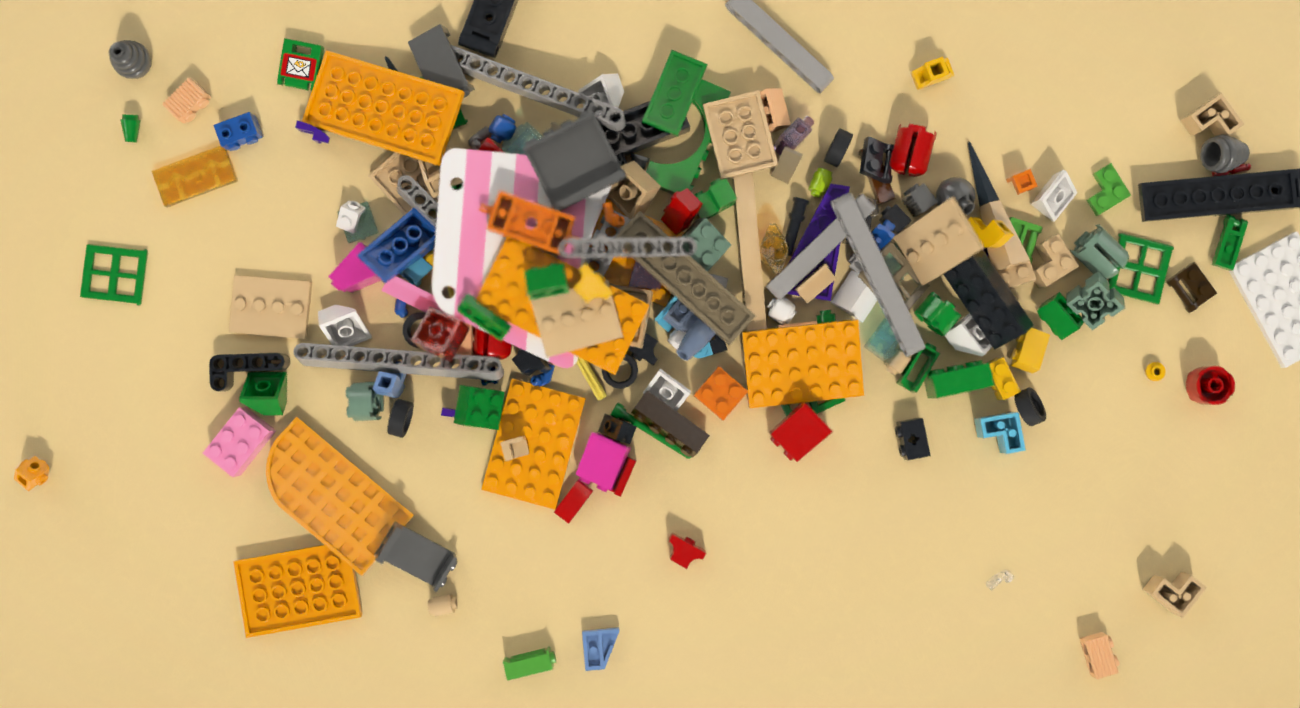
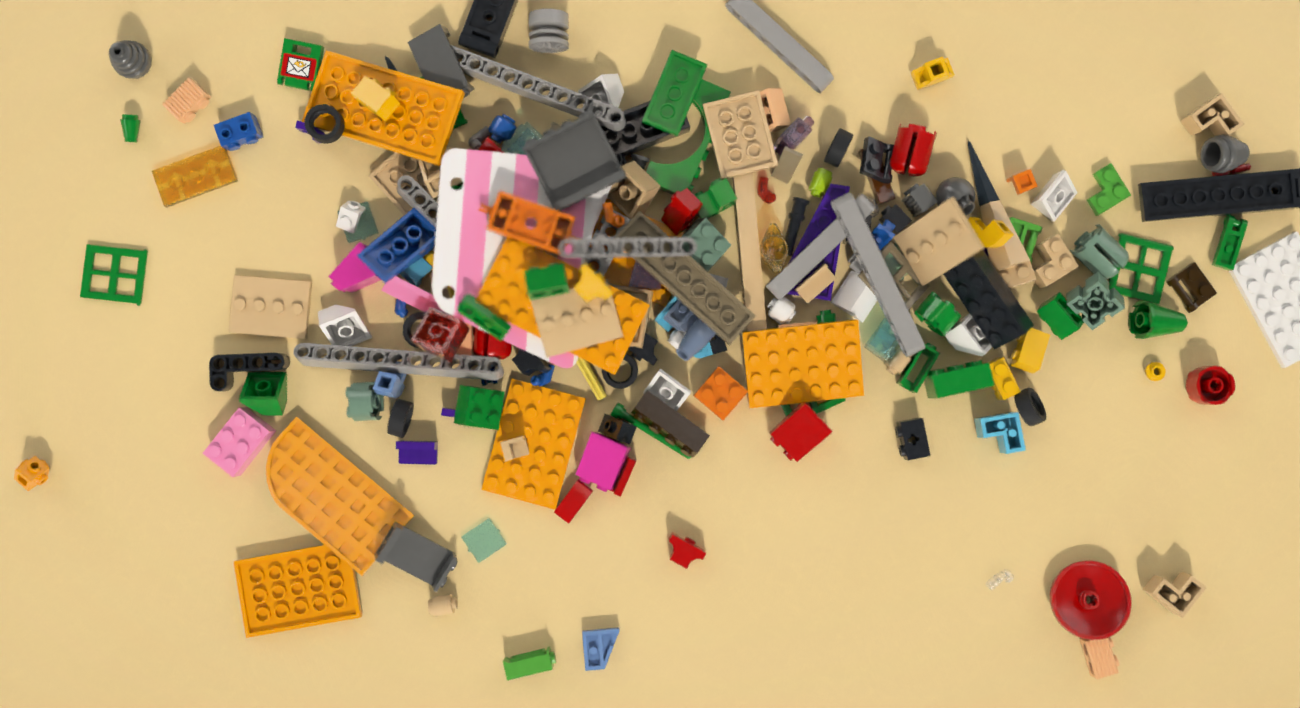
none -> black tyre [304,104,345,144]
none -> yellow brick [351,76,400,121]
none -> dark purple panel [396,441,438,465]
none -> clear light blue piece [461,518,506,563]
none -> light grey wheel [529,9,569,53]
none -> clear red arm [757,177,776,204]
none -> red dish [1050,561,1132,640]
none -> green cone [1128,301,1188,339]

